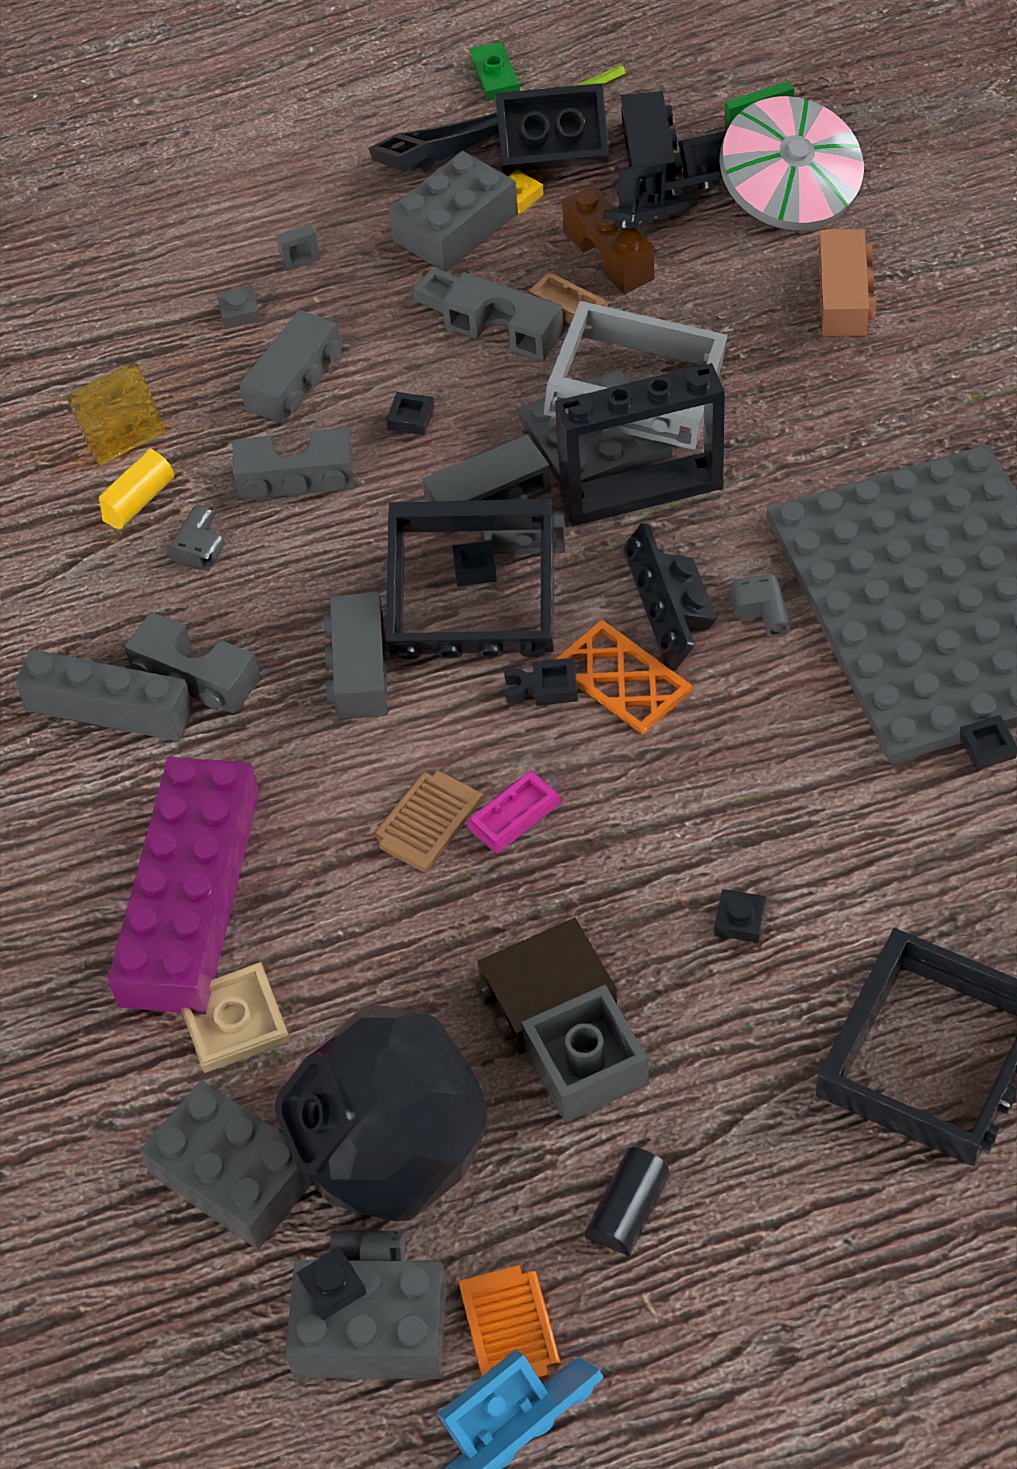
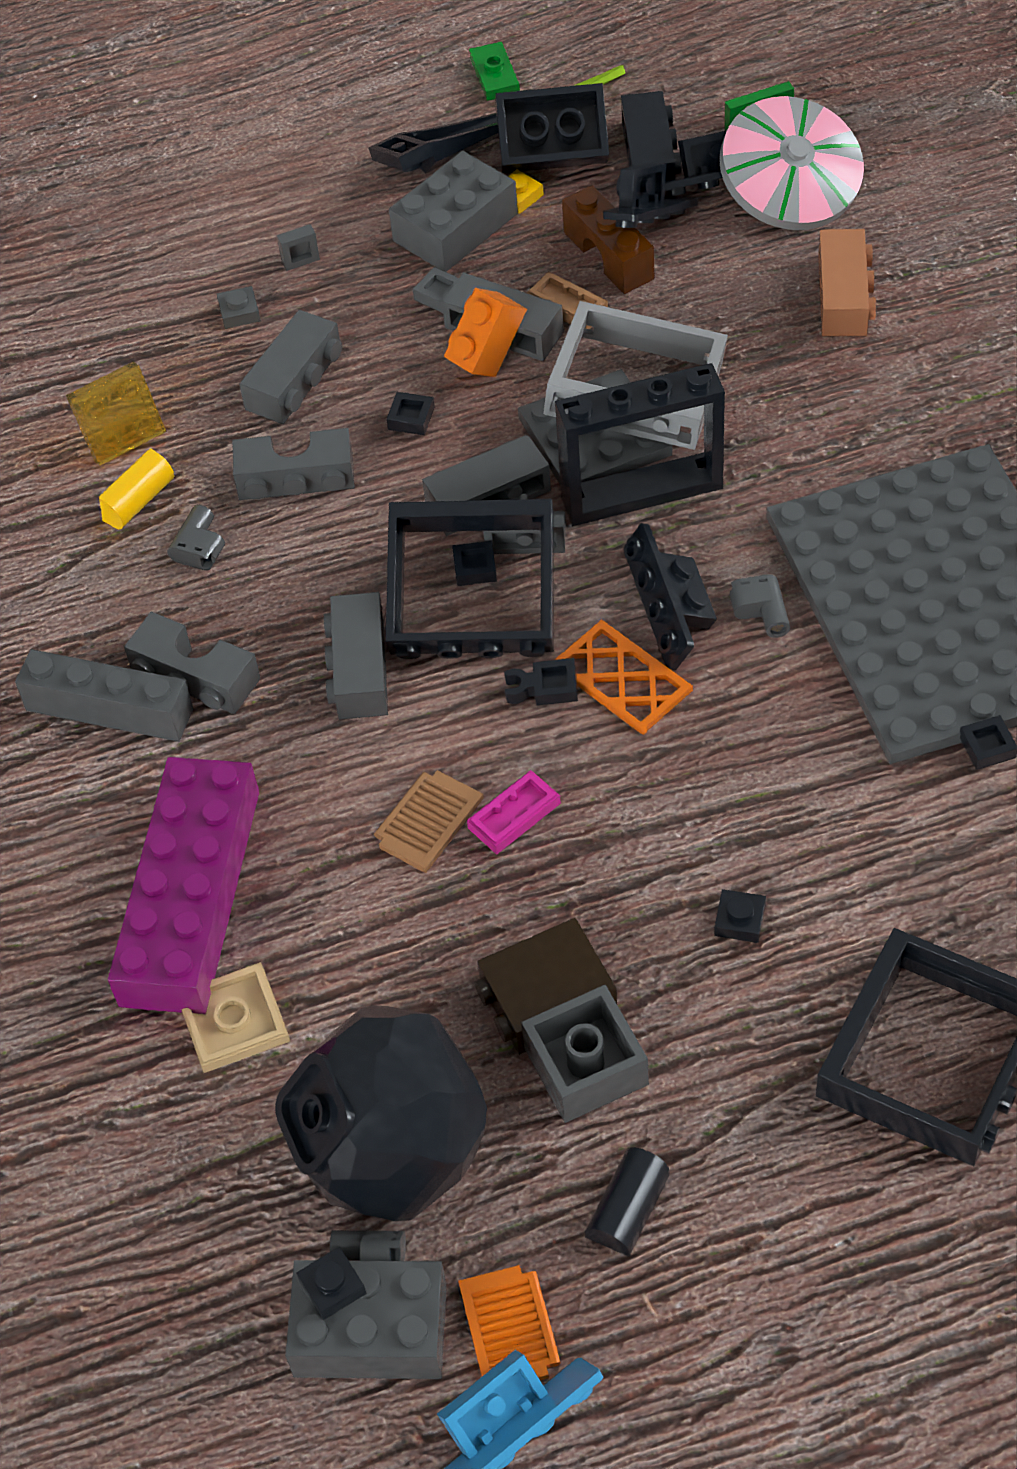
dark grey brick [140,1079,313,1250] -> none
none -> orange brick [444,287,527,377]

